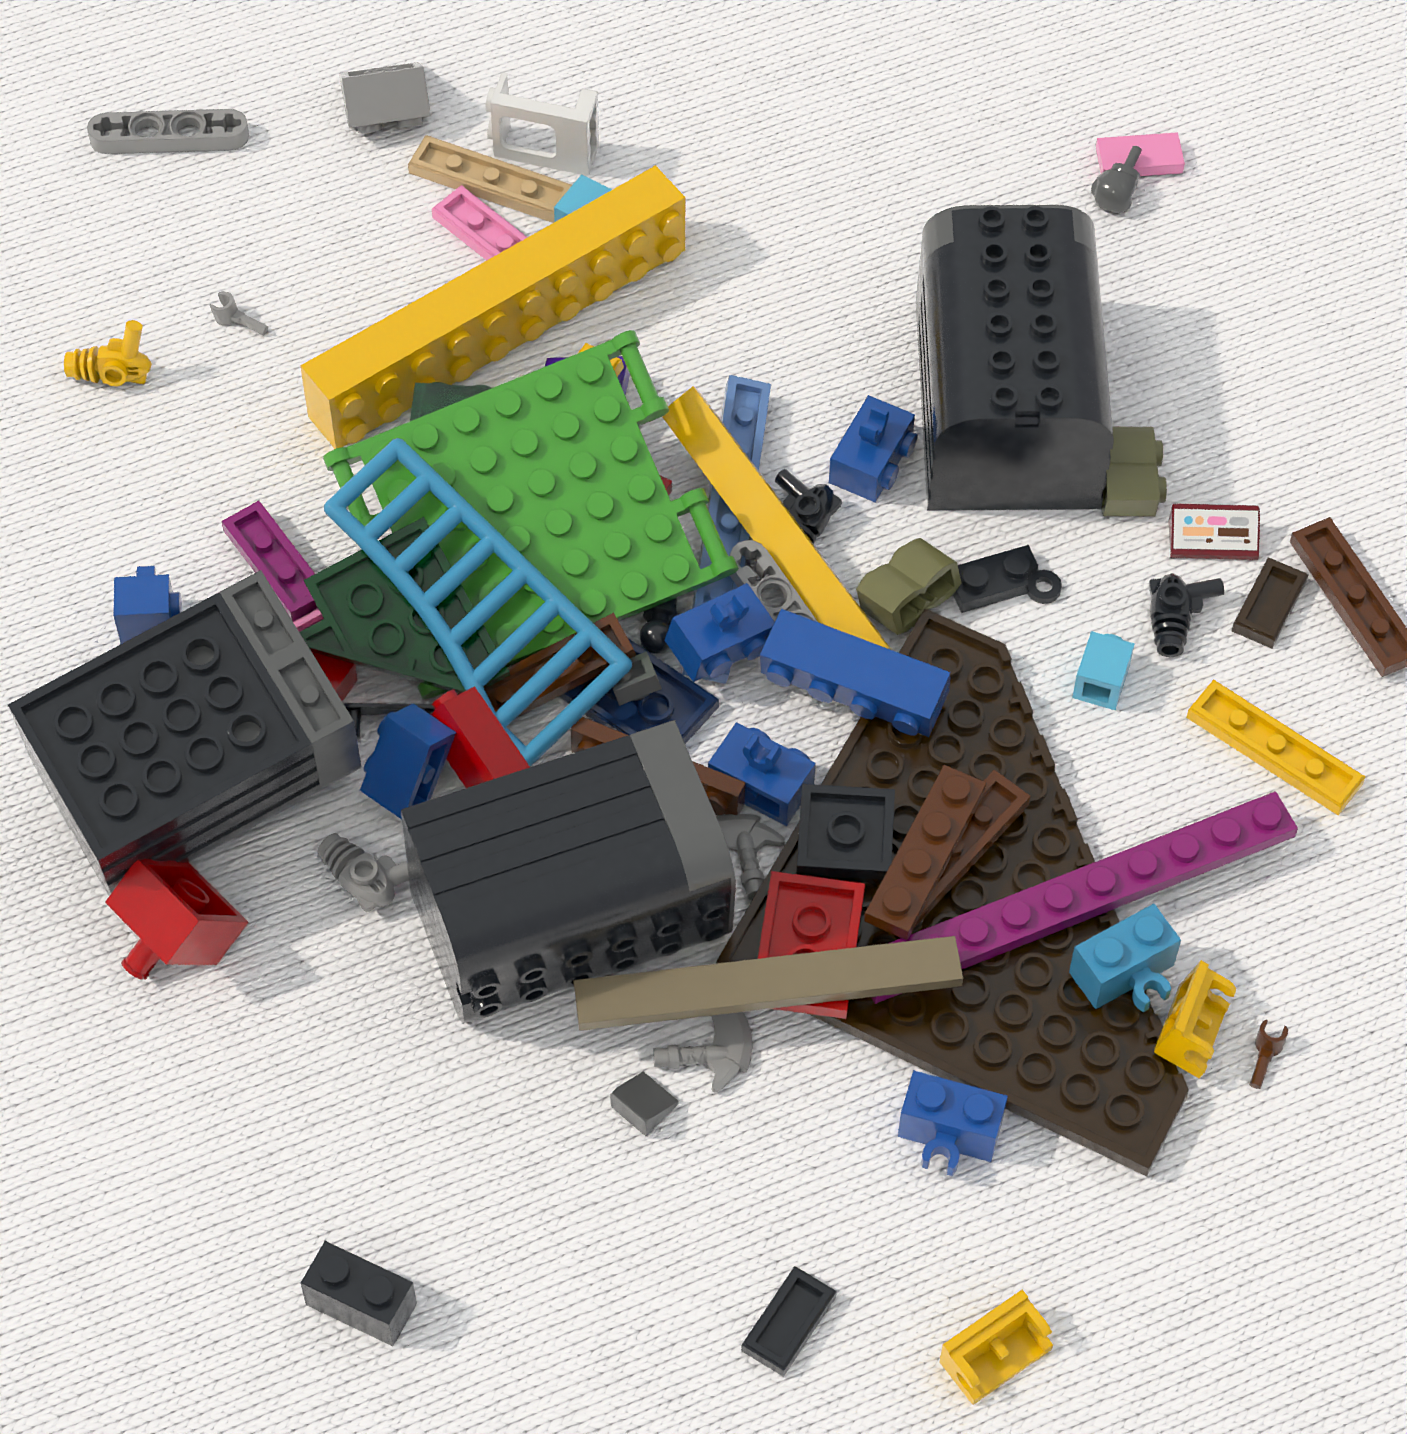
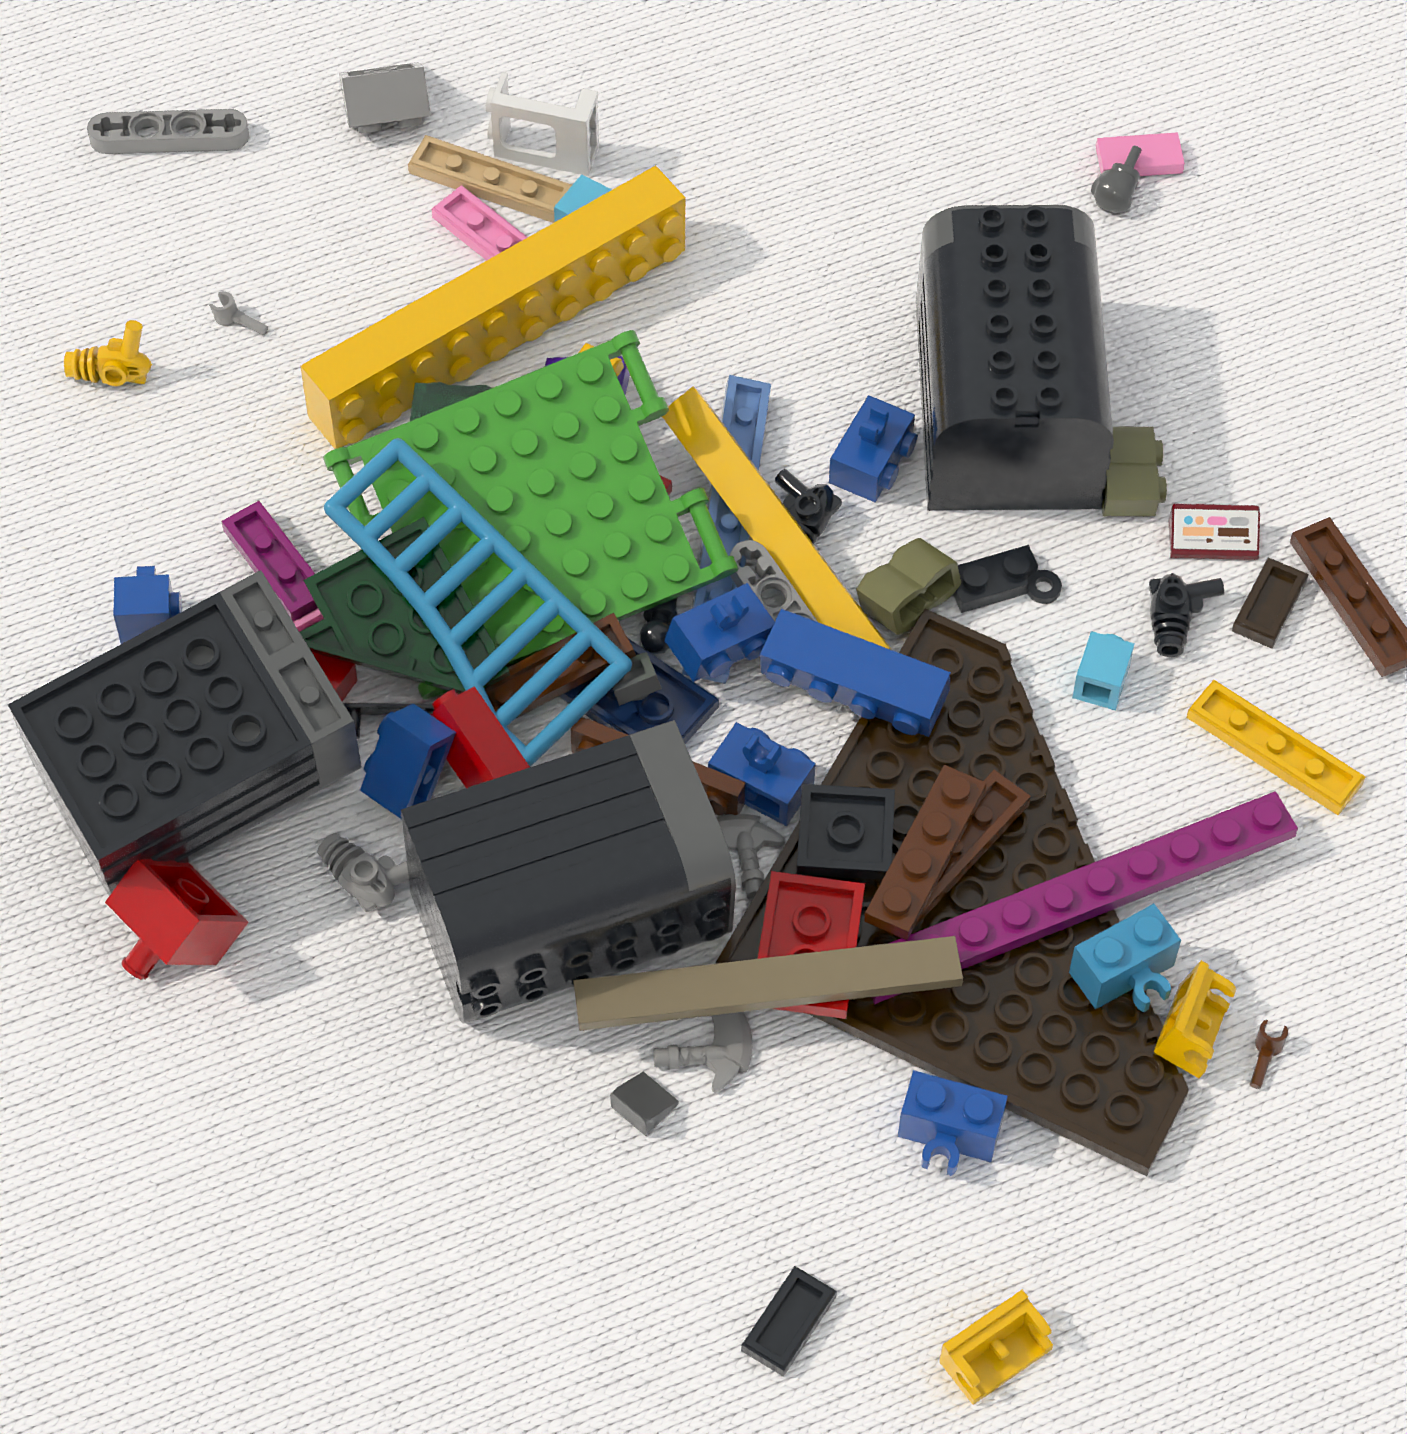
black brick [300,1241,417,1346] -> none

